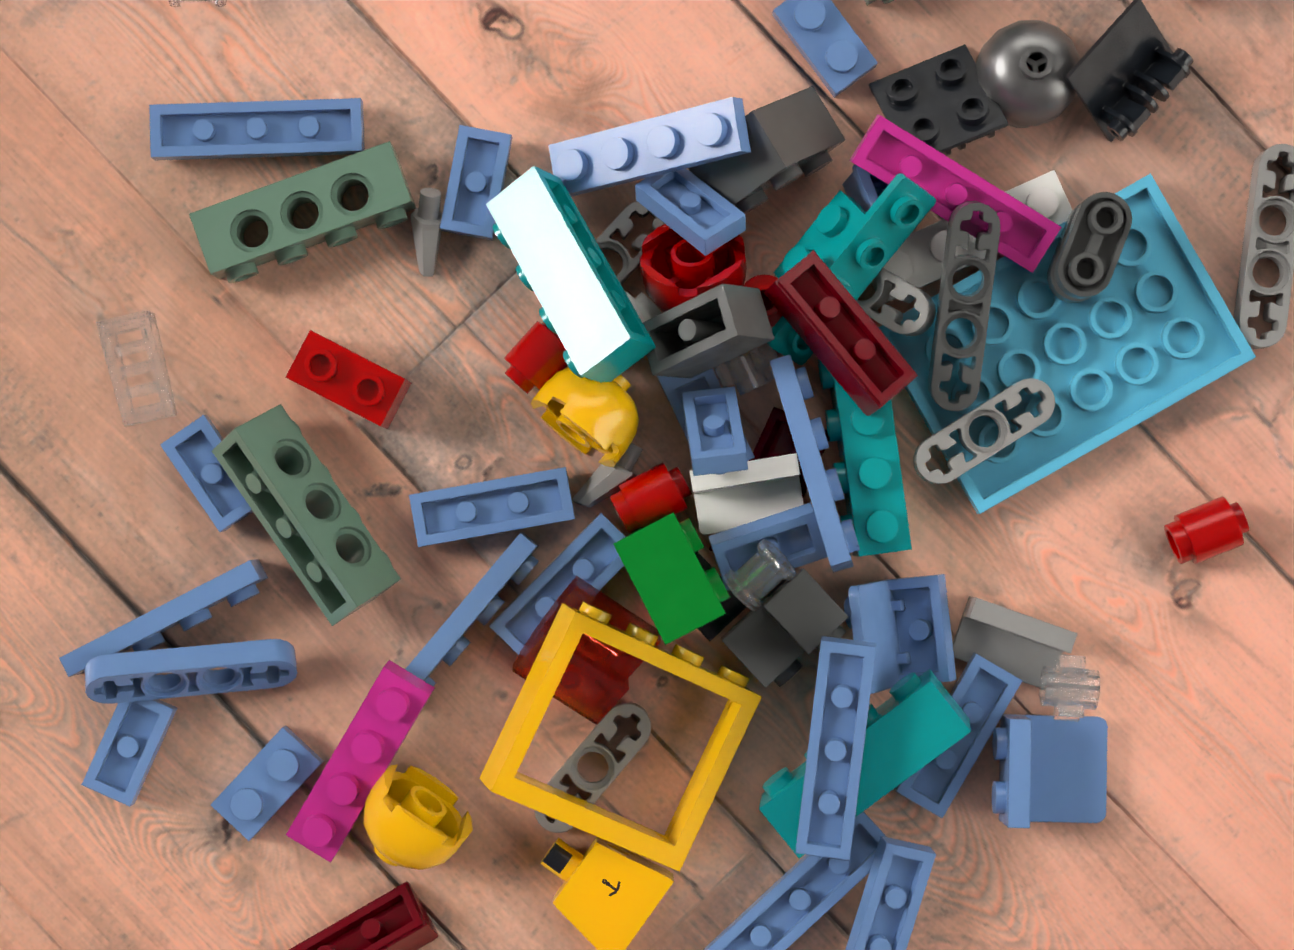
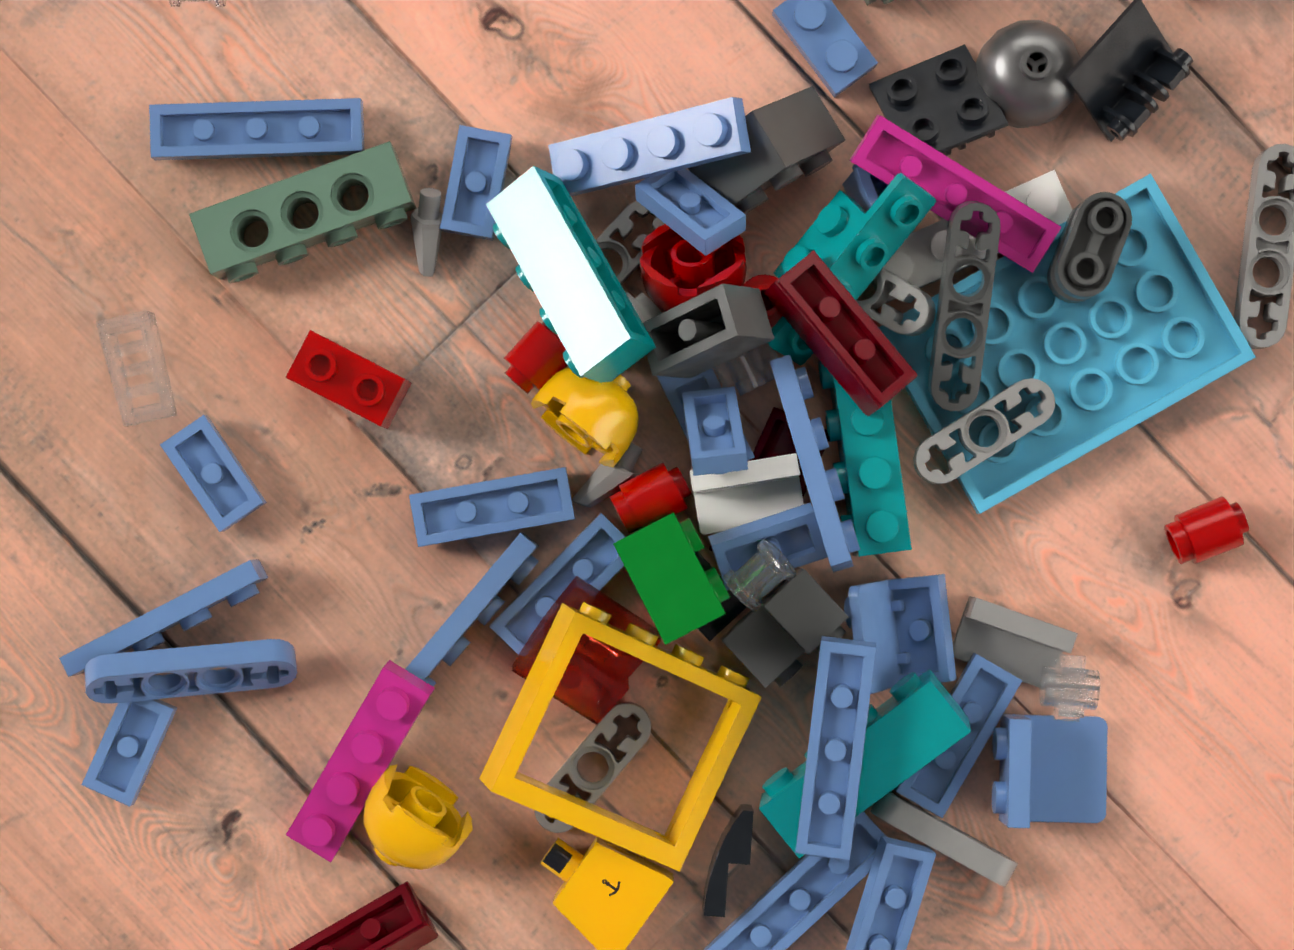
medium blue plate [211,726,324,841] -> none
sand green brick [212,404,401,626] -> none
none -> black slope [702,804,754,917]
none -> light grey beam [870,792,1018,887]

